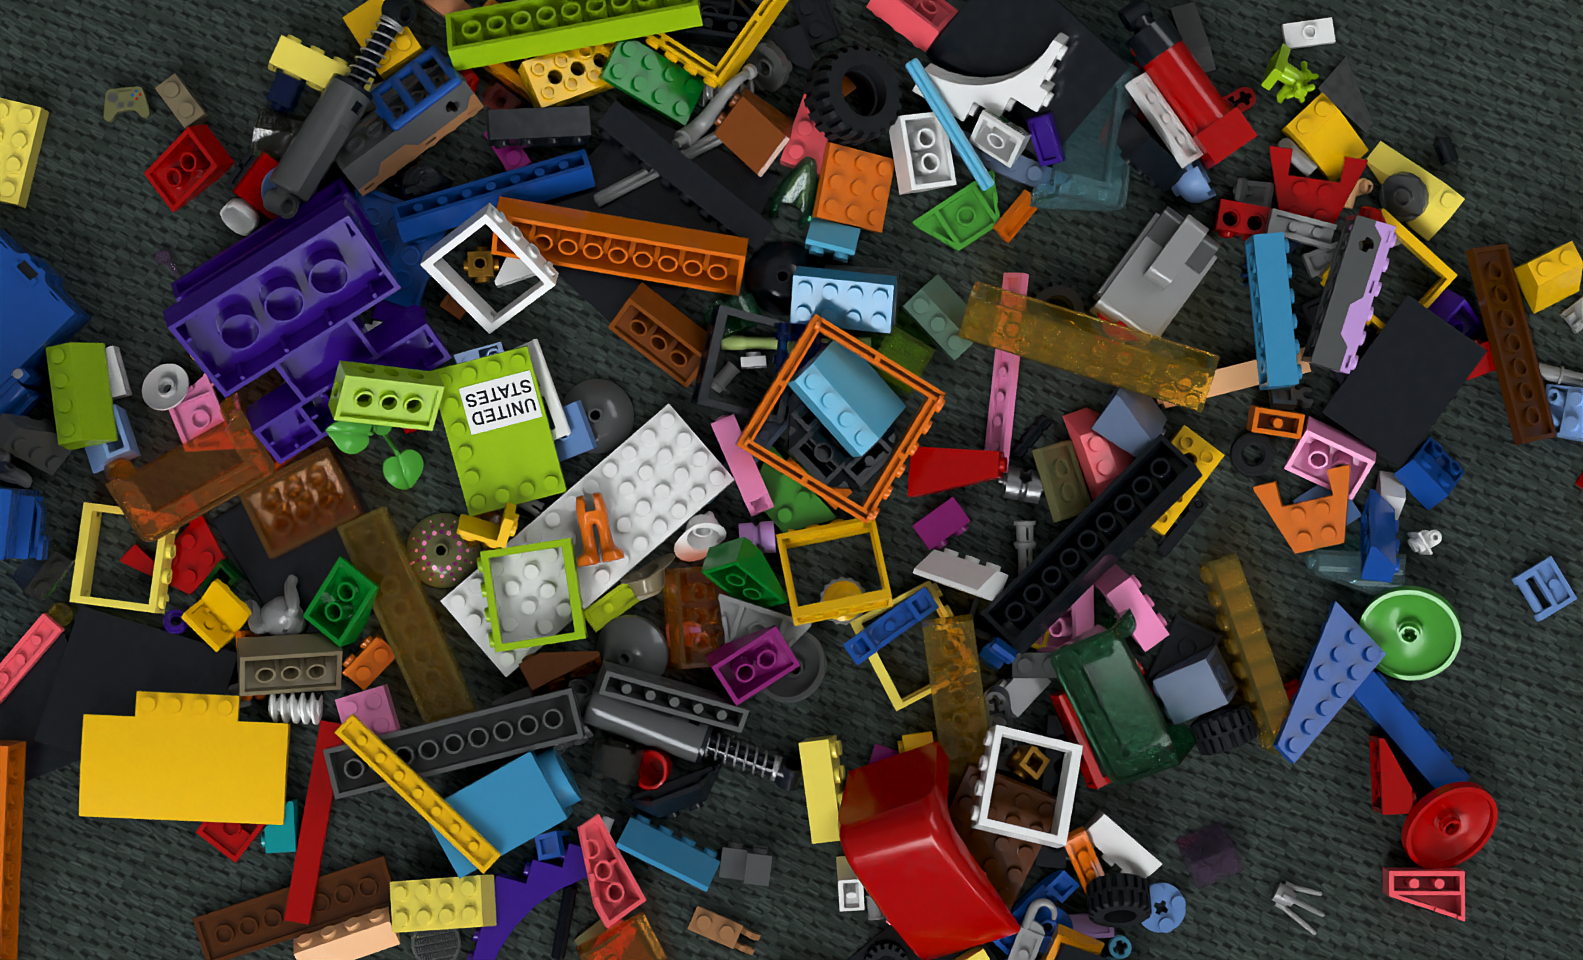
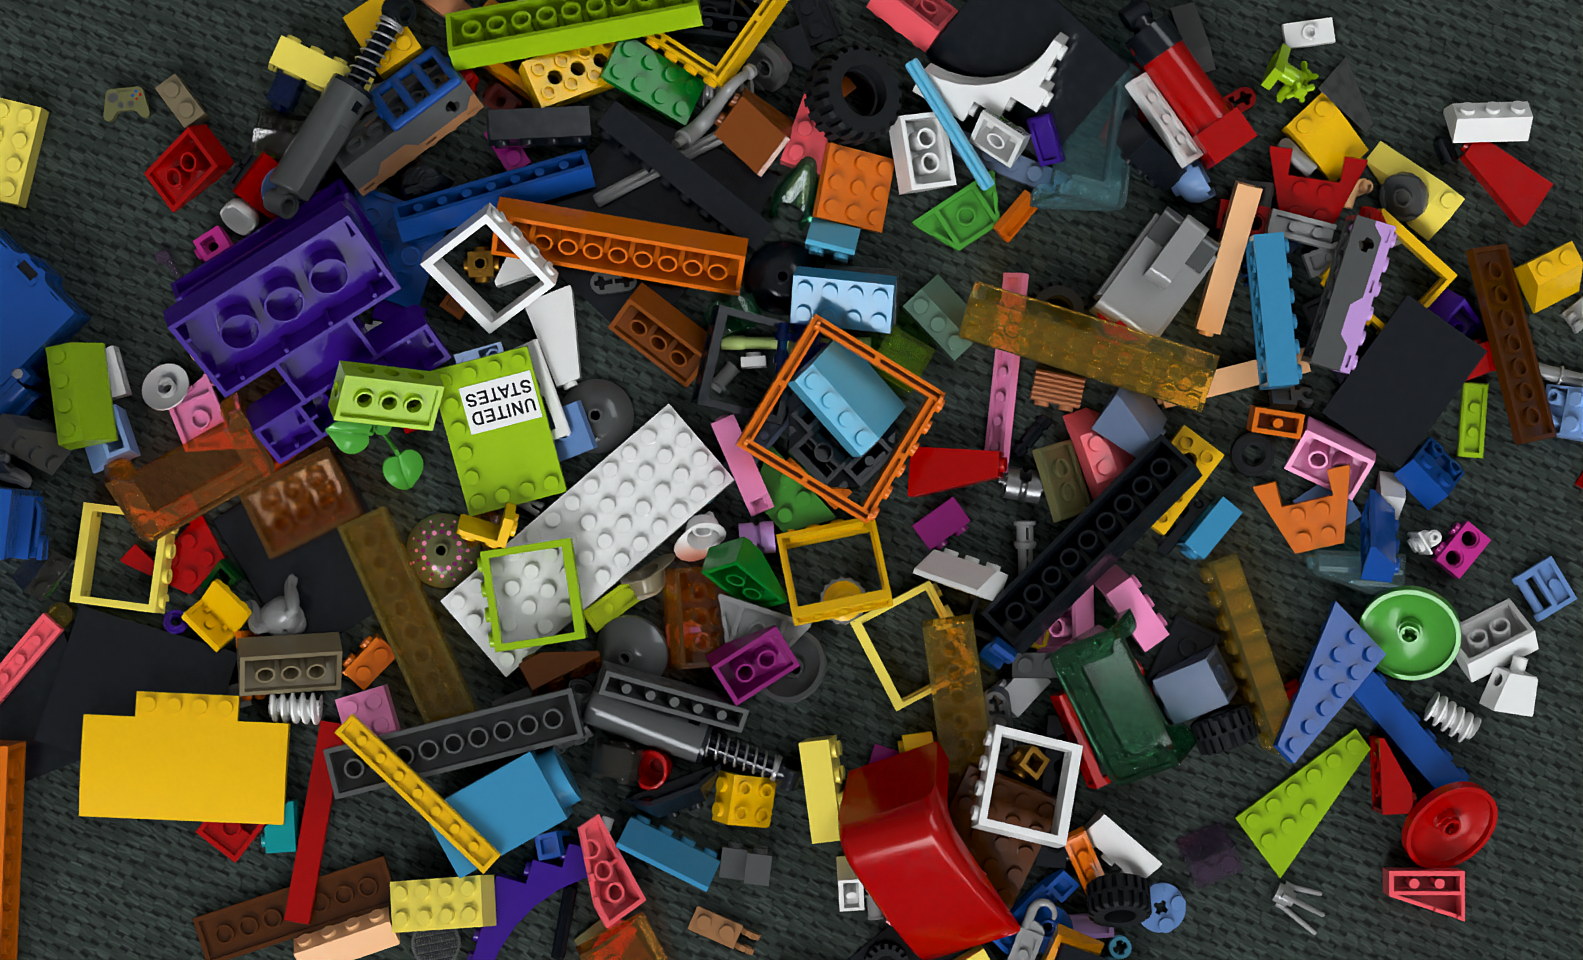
green slope [303,556,380,647] -> none
orange piece [576,492,625,567] -> none
blue slope [843,587,939,665] -> none
none -> dark pink brick [193,225,234,263]
none -> white slope [525,285,582,390]
none -> dark grey beam [590,272,638,295]
none -> yellow bracket [712,770,776,828]
none -> nougat brick [1029,369,1086,412]
none -> dark azure window [1178,496,1243,560]
none -> light nougat brick [1194,180,1263,337]
none -> lime wing [1234,728,1371,878]
none -> white piece [1423,692,1481,742]
none -> dark pink brick [1431,521,1491,579]
none -> white slope [1443,101,1533,143]
none -> white slope [1455,598,1539,683]
none -> lime tile [1456,382,1489,458]
none -> red slope [1459,142,1553,228]
none -> white torso [1479,655,1538,717]

